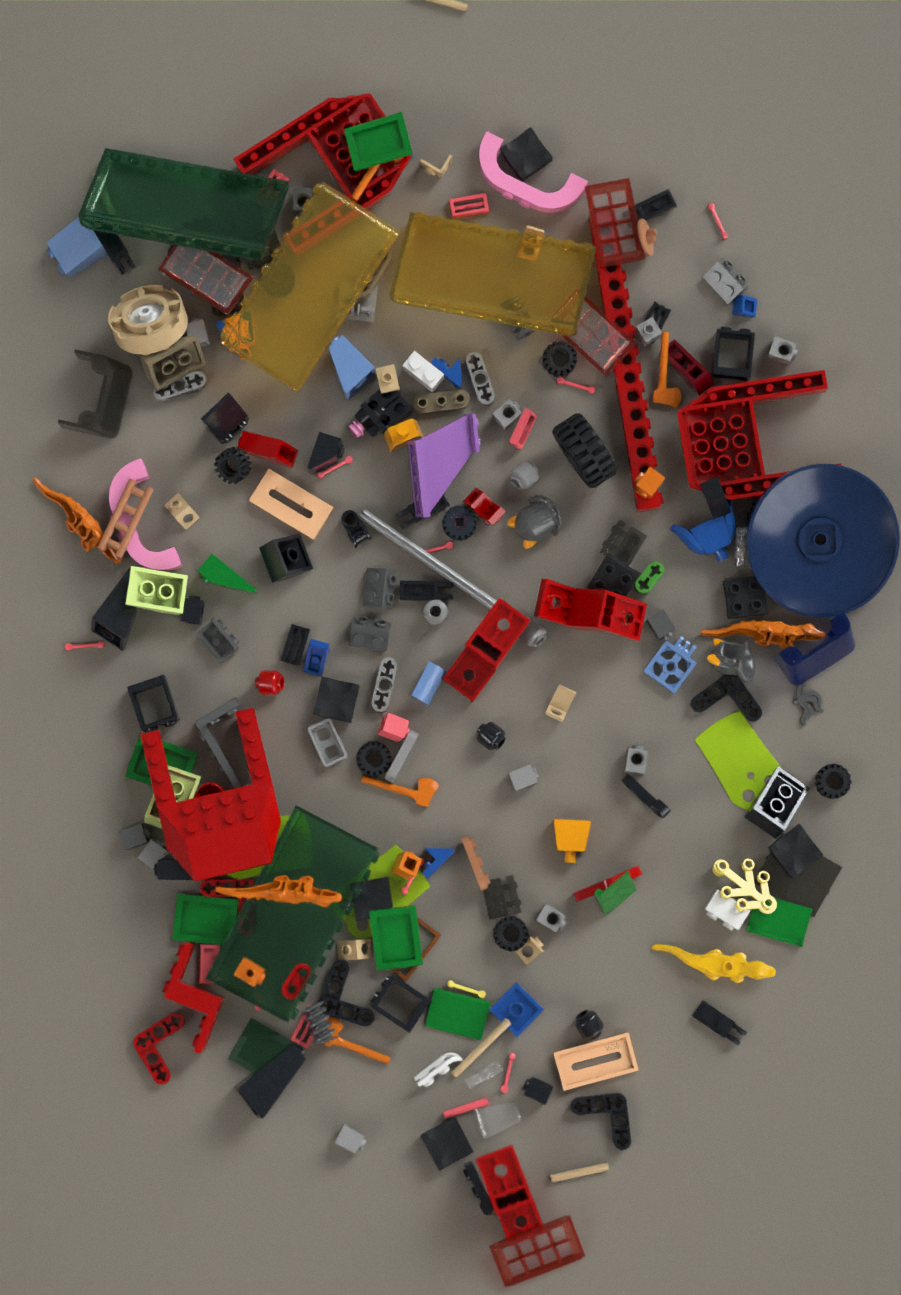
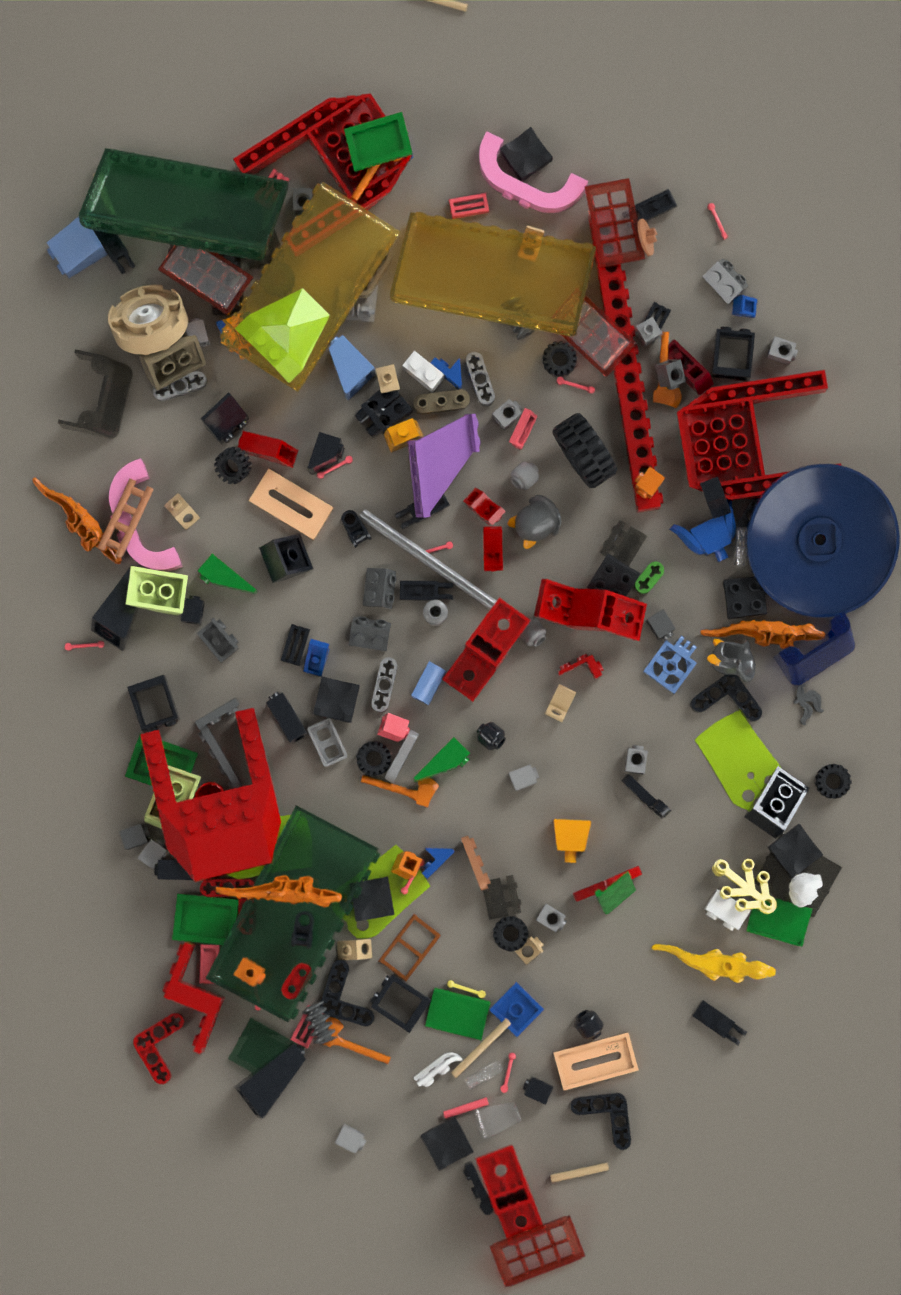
red head [255,670,285,695] -> none
bright pink plate [348,421,365,438] -> none
green piece [369,905,423,971] -> none
tan bracket [420,155,453,179] -> none
black wheel [442,505,477,541] -> none
none -> lime wedge [235,288,330,383]
none -> black window [266,692,309,744]
none -> black piece [291,911,315,949]
none -> green slope [413,737,470,783]
none -> red bracket [483,526,503,572]
none -> red bracket [557,653,604,680]
none -> dark grey brick [655,359,686,390]
none -> white hair [789,873,823,908]

